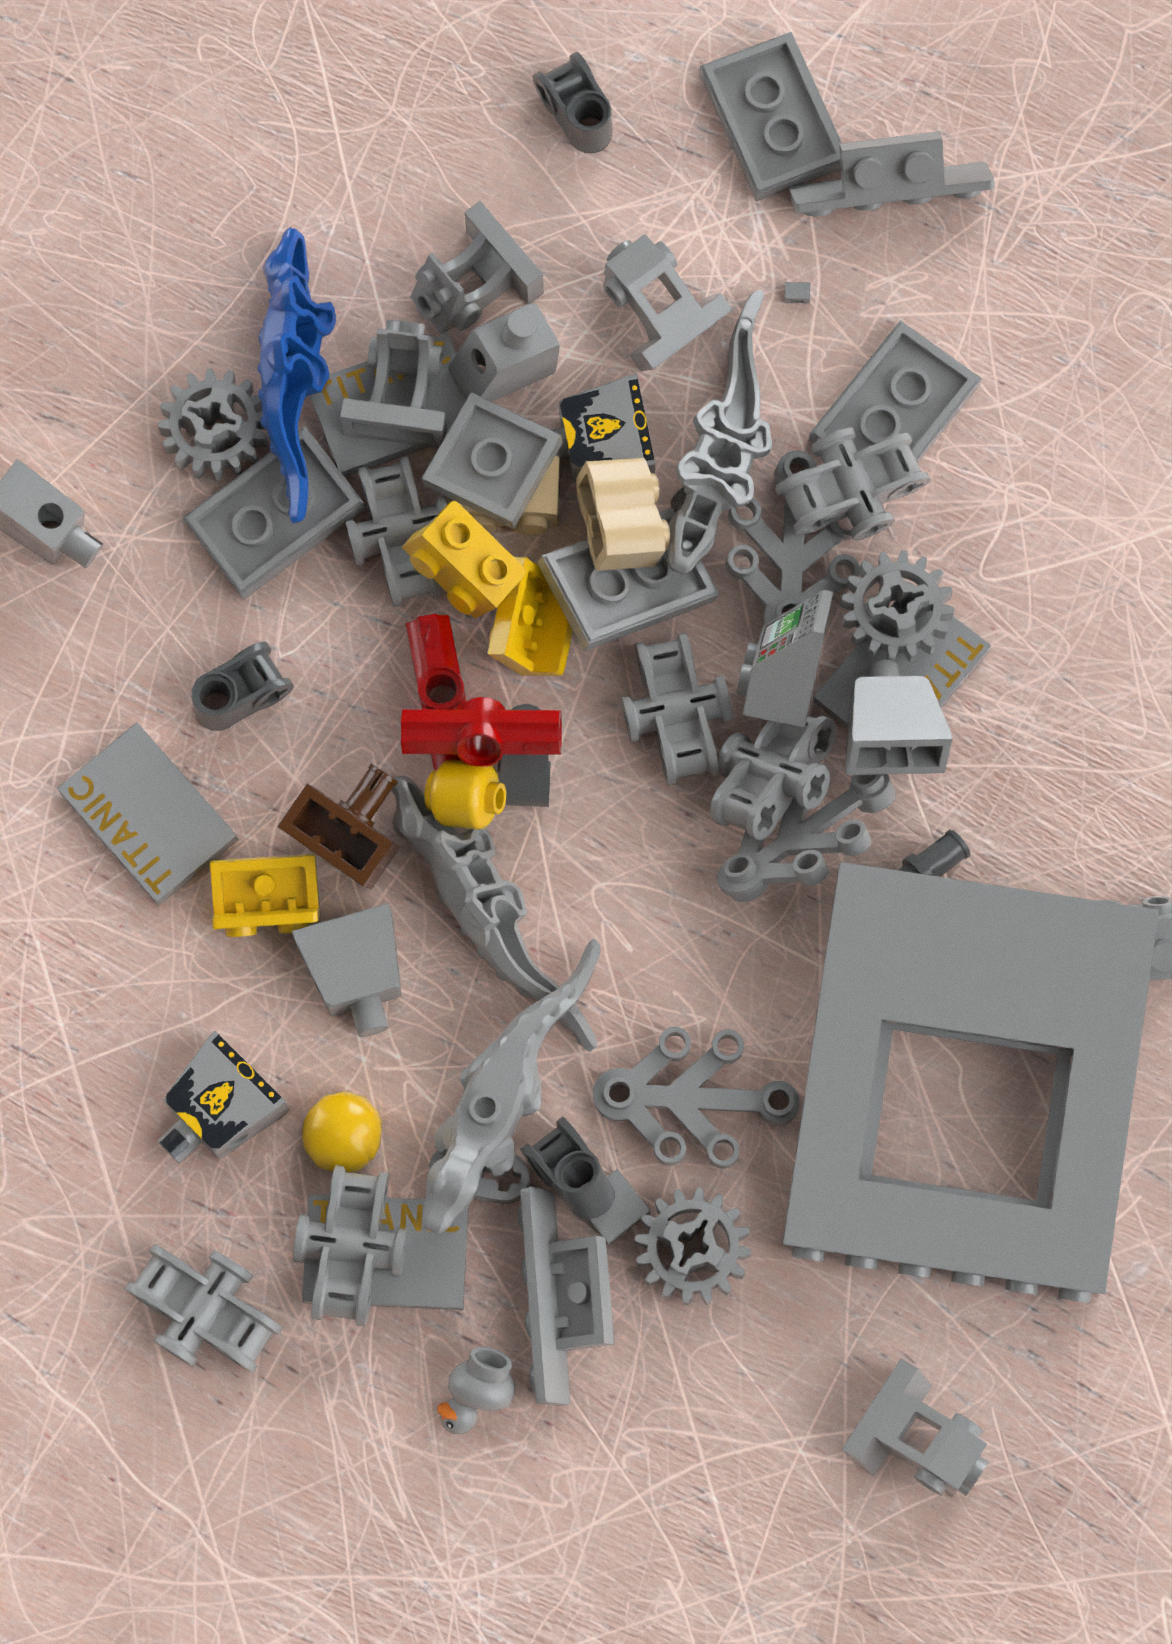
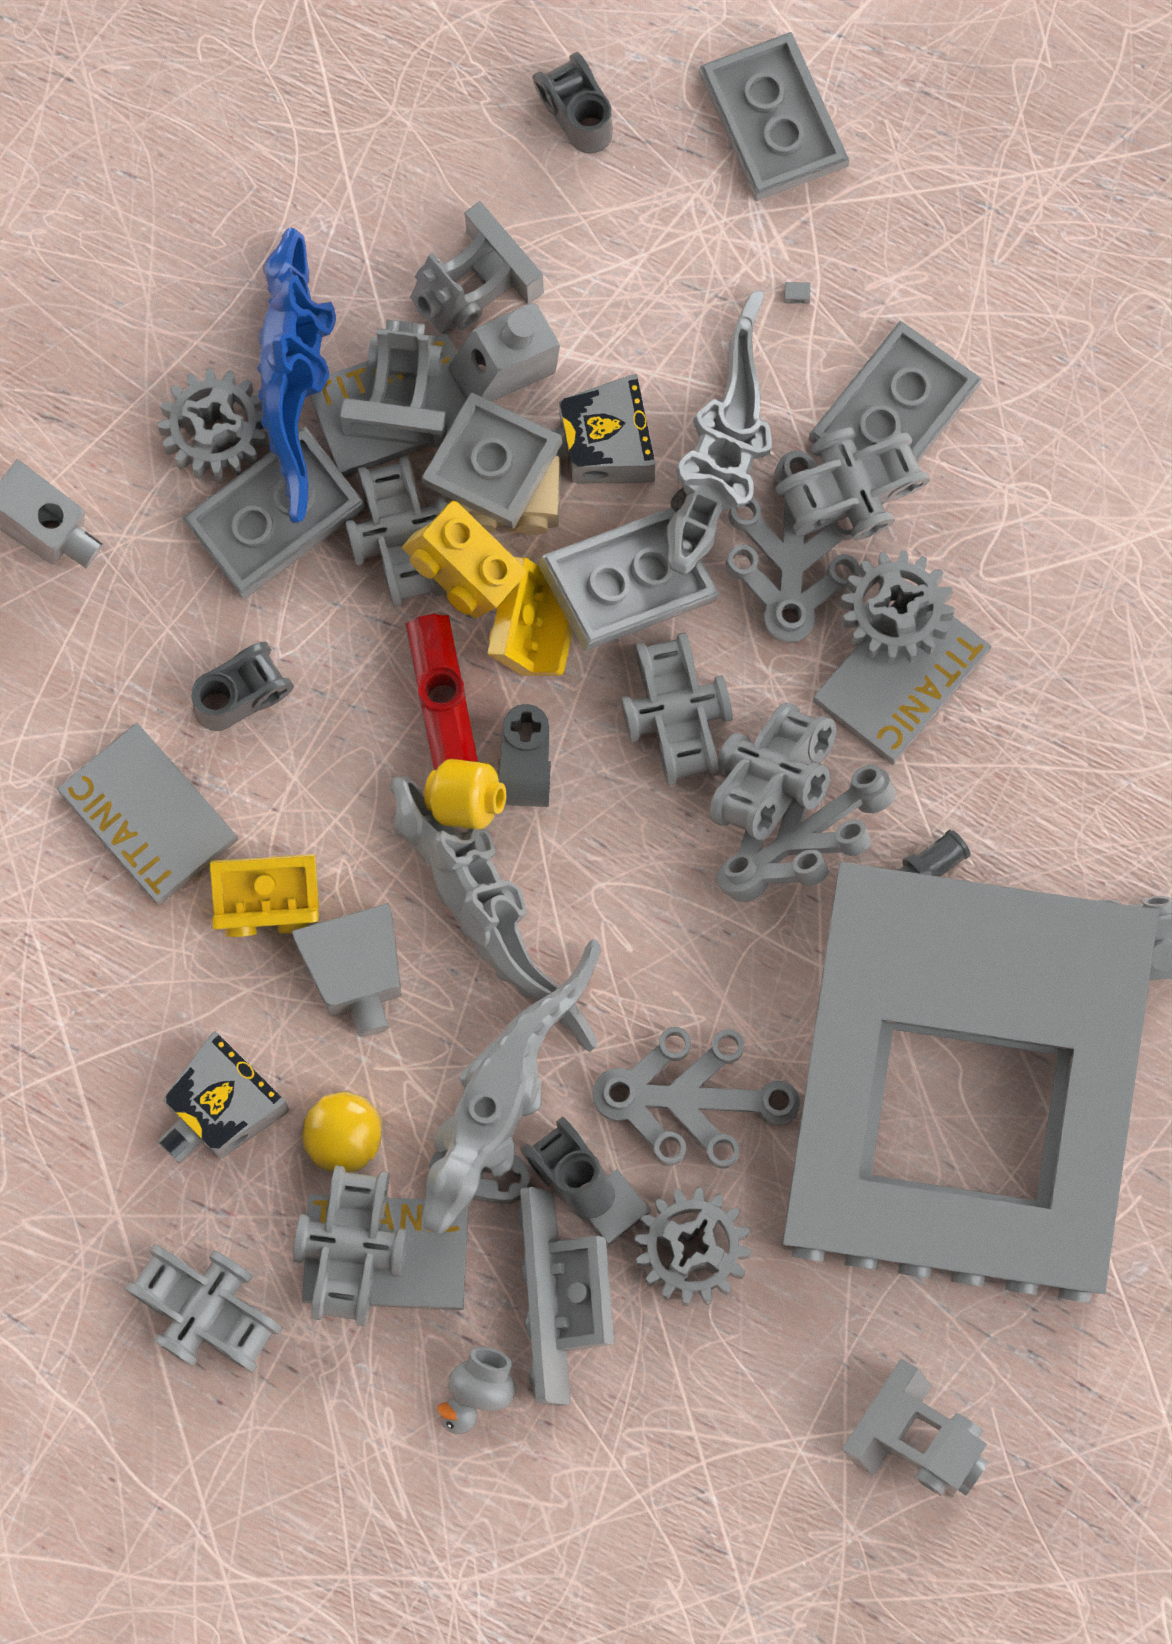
reddish brown brick [277,763,401,890] -> none
red piece [401,697,562,767] -> none
tan brick [576,458,670,571] -> none
light grey tile [603,234,733,372] -> none
light grey slope [736,590,833,728] -> none
light grey bracket [789,131,994,217] -> none
torso [845,660,953,775] -> none

